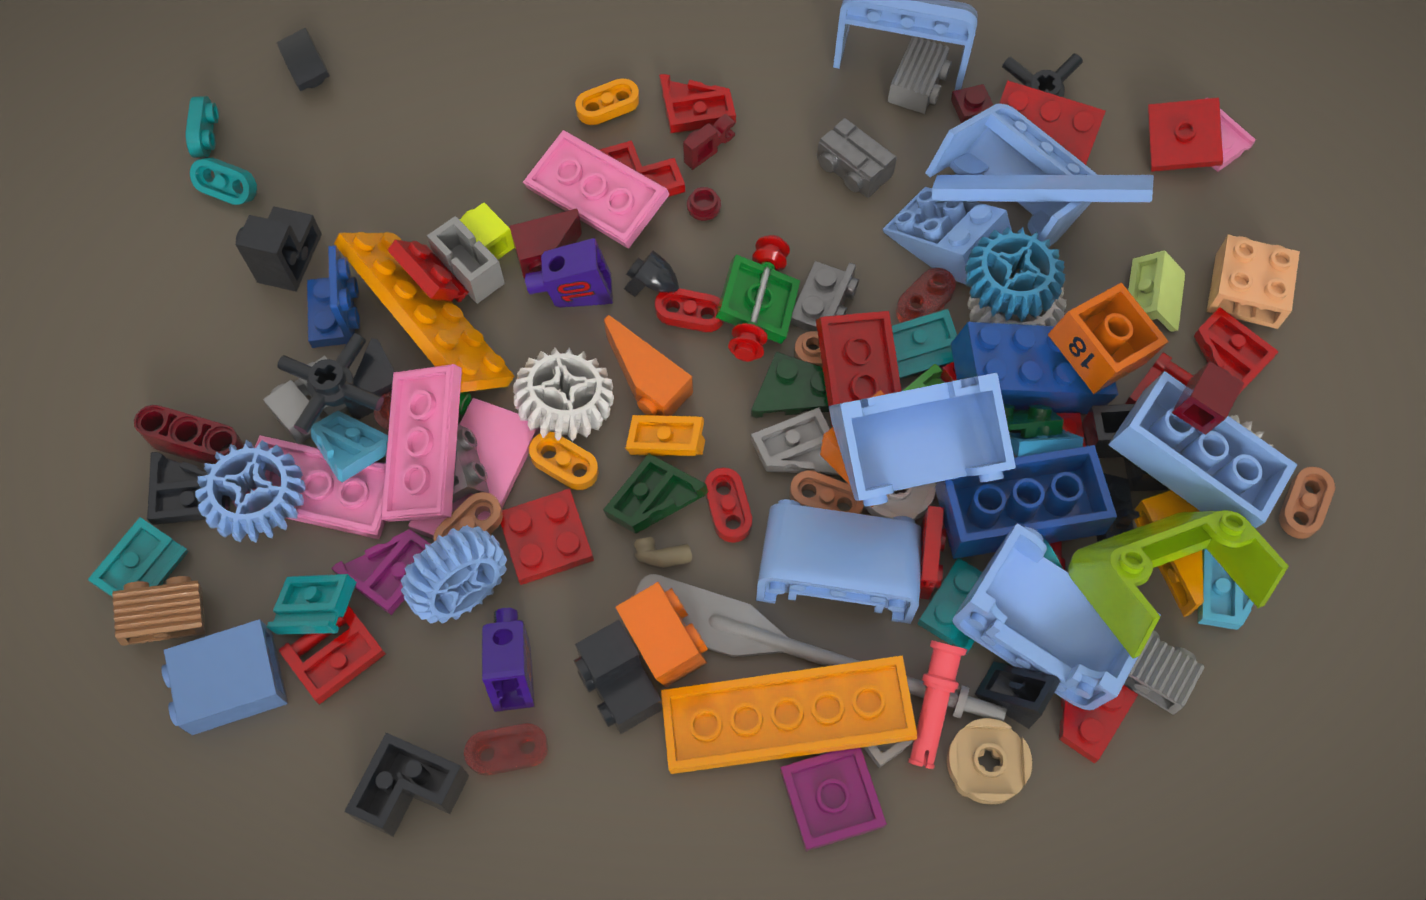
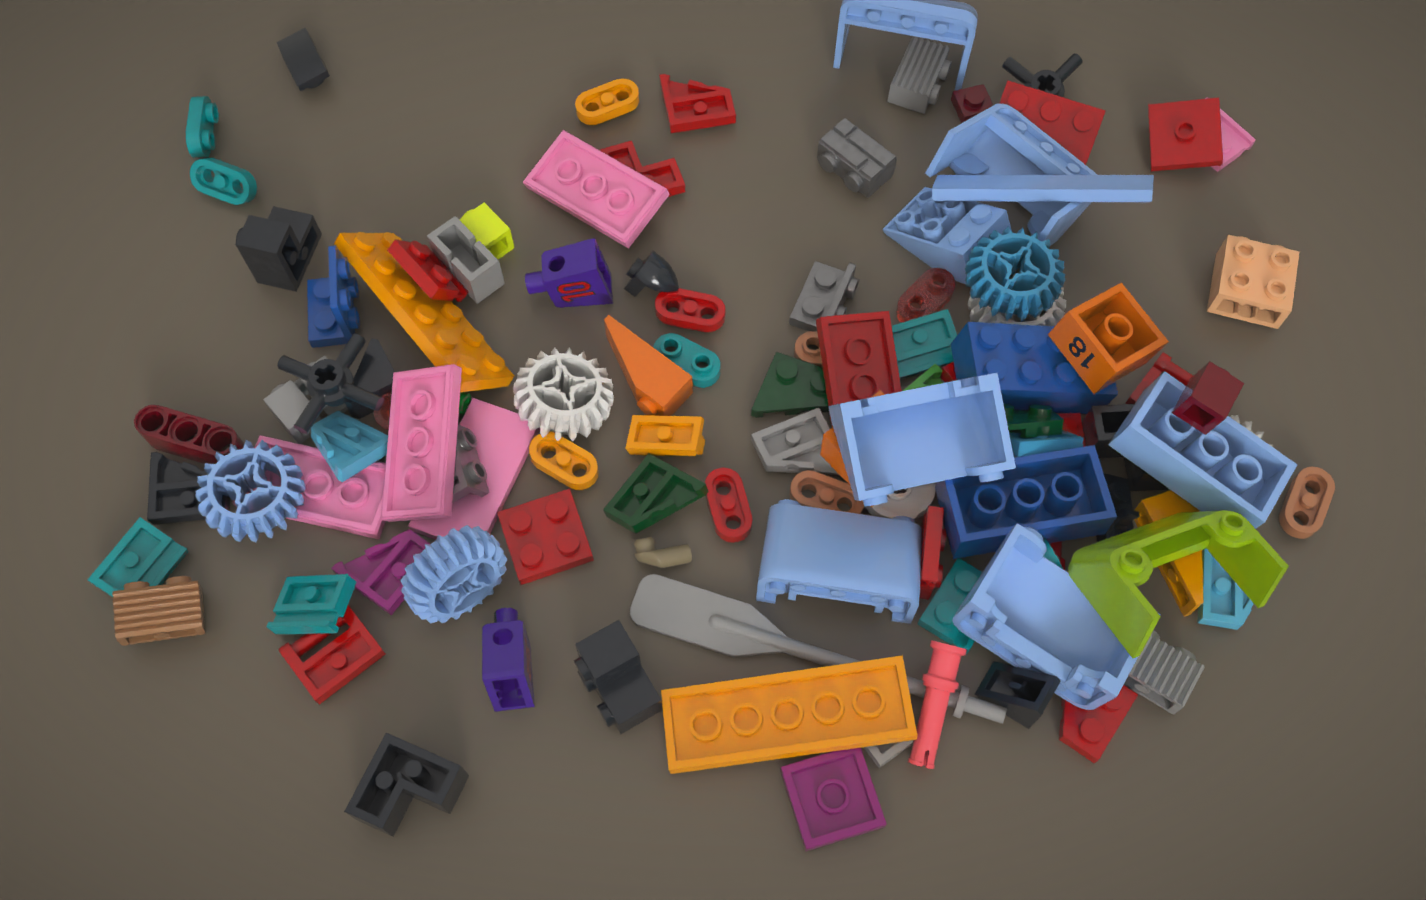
medium blue brick [161,619,288,735] -> none
nougat plate [433,492,503,541] -> none
clear red plate [464,723,548,775] -> none
dark red slope [509,208,582,279] -> none
orange brick [615,582,708,687] -> none
dark red plate [683,114,735,170] -> none
dark red plate [687,187,721,221] -> none
green plate [715,235,800,362] -> none
tan plate [947,718,1032,805] -> none
yellowish green panel [1128,250,1185,332] -> none
red wing [1194,307,1279,396] -> none
none -> teal plate [653,333,721,388]

